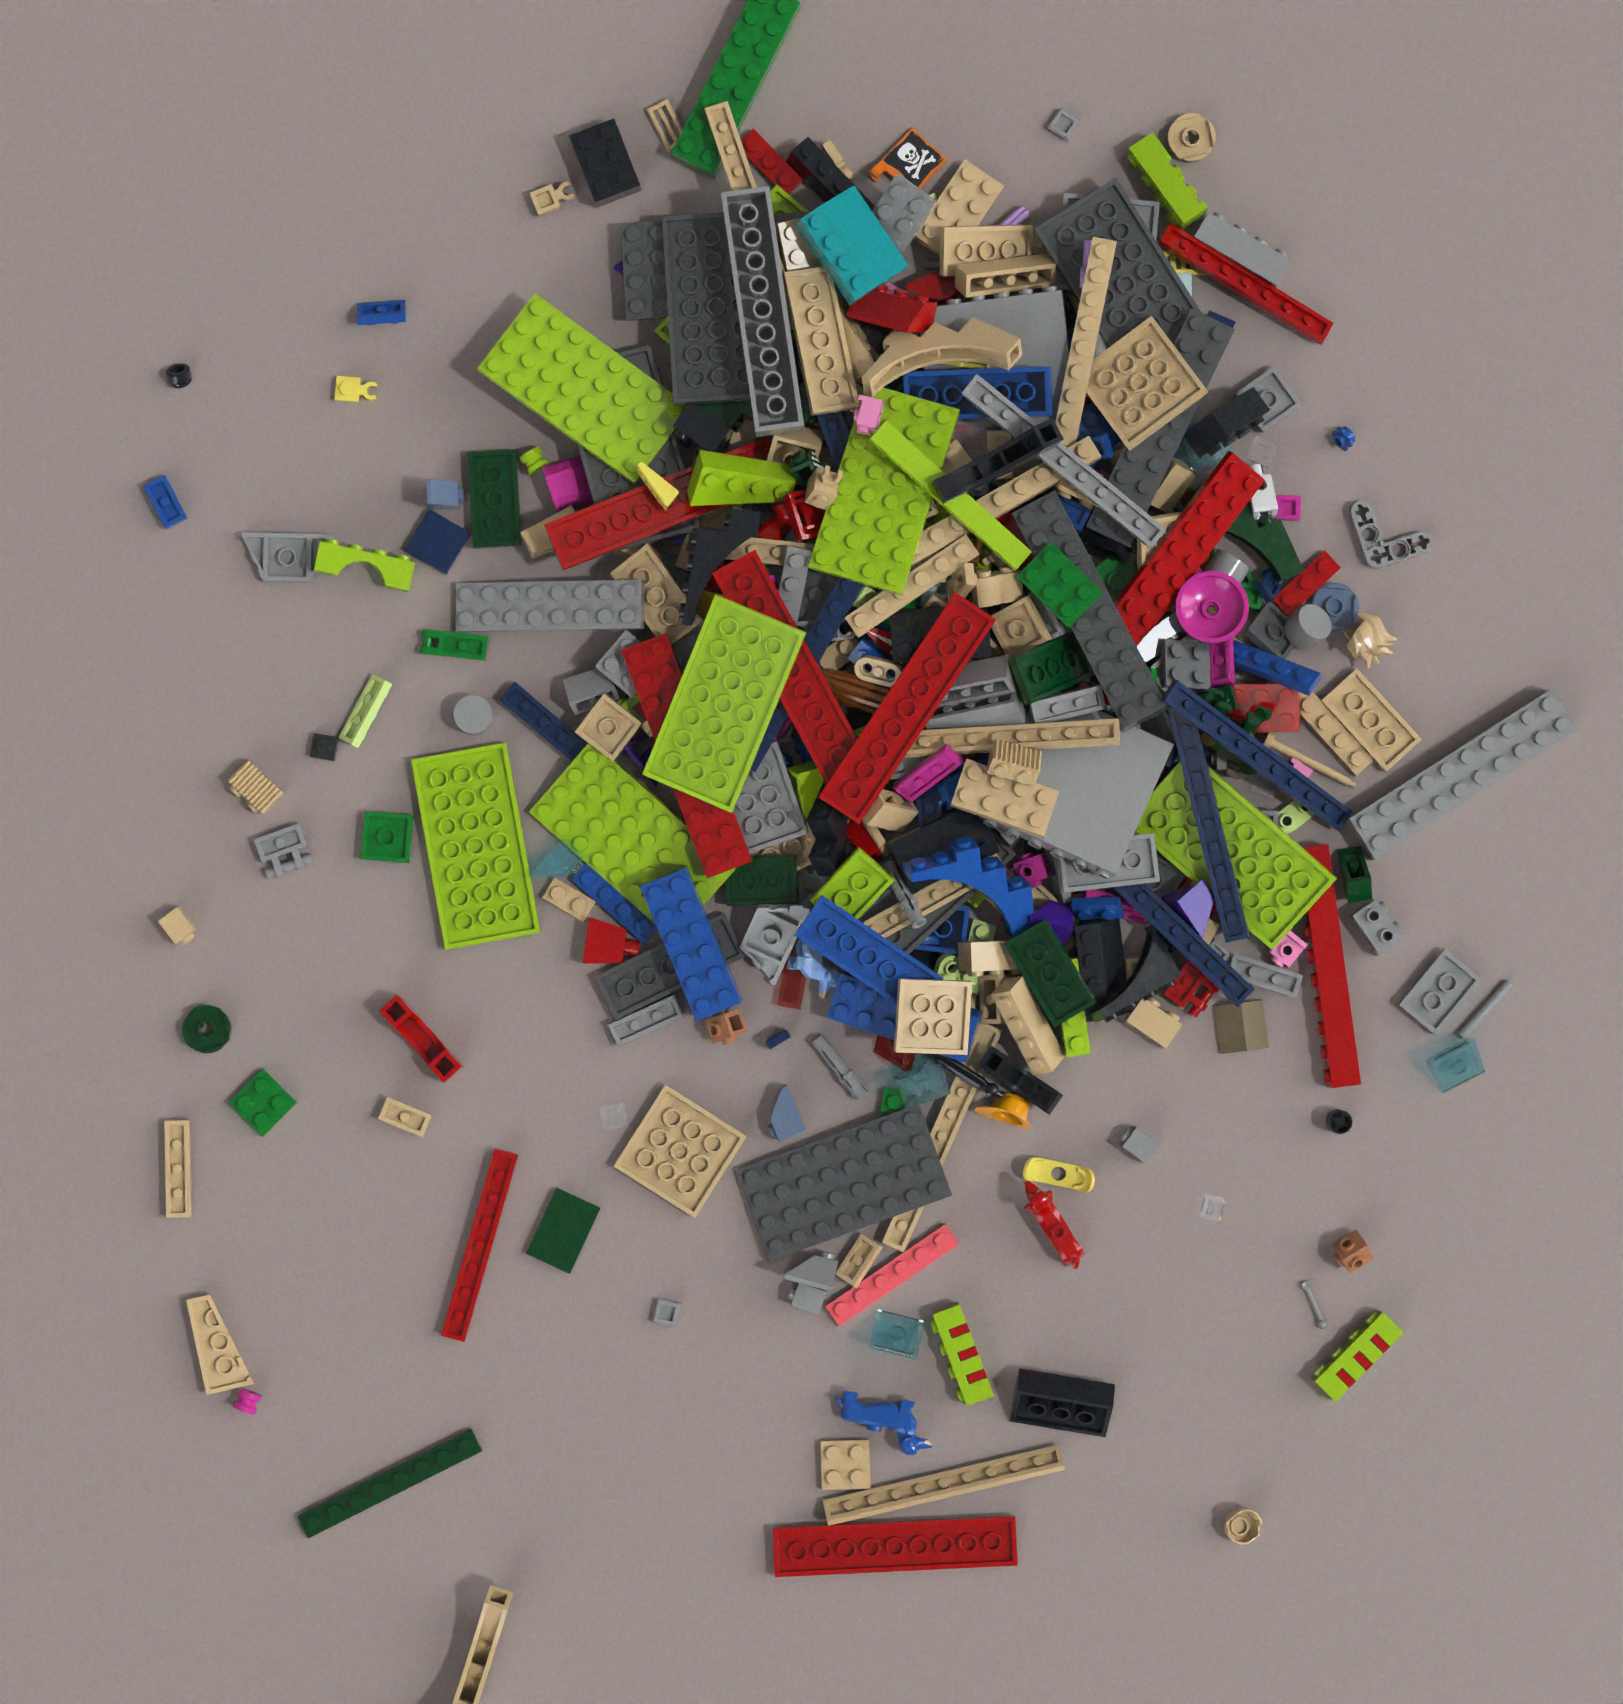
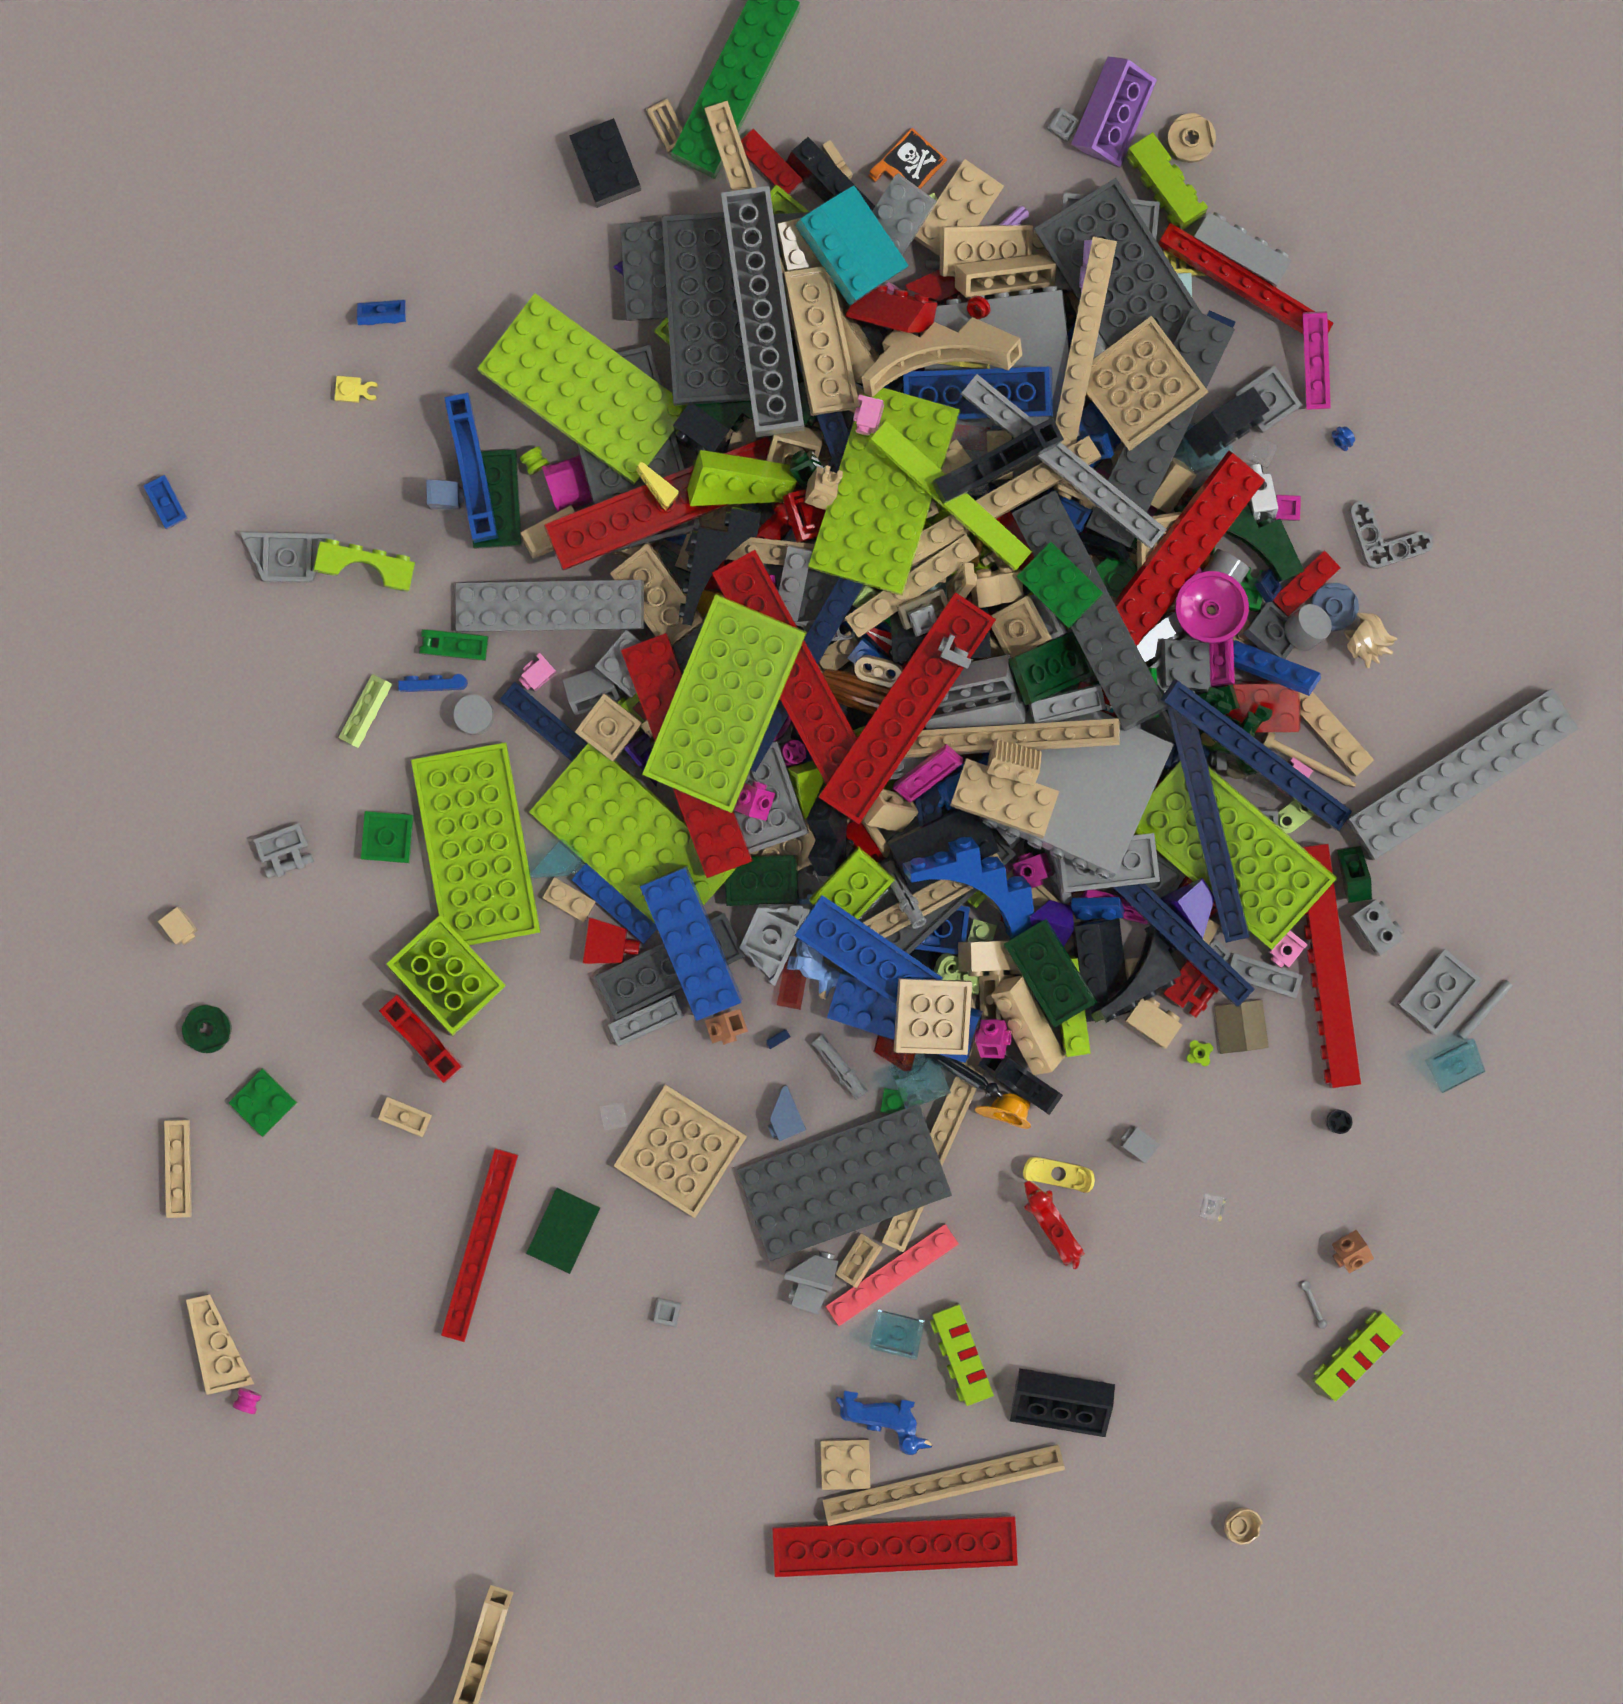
black tile [166,363,192,388] -> none
tan brick [228,760,285,815] -> none
dark green plate [298,1429,483,1538] -> none
pearl dark grey plate [310,733,339,761] -> none
dark blue tile [405,509,471,575] -> none
tan plate [530,182,575,216] -> none
tan plate [1321,668,1422,772] -> none
none -> lime slope [386,915,506,1037]
none -> blue plate [398,674,468,692]
none -> blue arch [444,393,498,543]
none -> bright pink brick [518,653,557,692]
none -> dark pink brick [734,781,775,821]
none -> dark pink wheel [780,740,806,767]
none -> dark tan plate [896,588,948,630]
none -> light grey tile [908,604,937,636]
none -> light grey bracket [938,634,972,669]
none -> red plate [967,295,991,319]
none -> dark pink brick [975,1019,1011,1058]
none -> medium lavender slope [1071,56,1157,168]
none -> lime plate [1187,1040,1213,1066]
none -> dark pink plate [1303,311,1331,410]

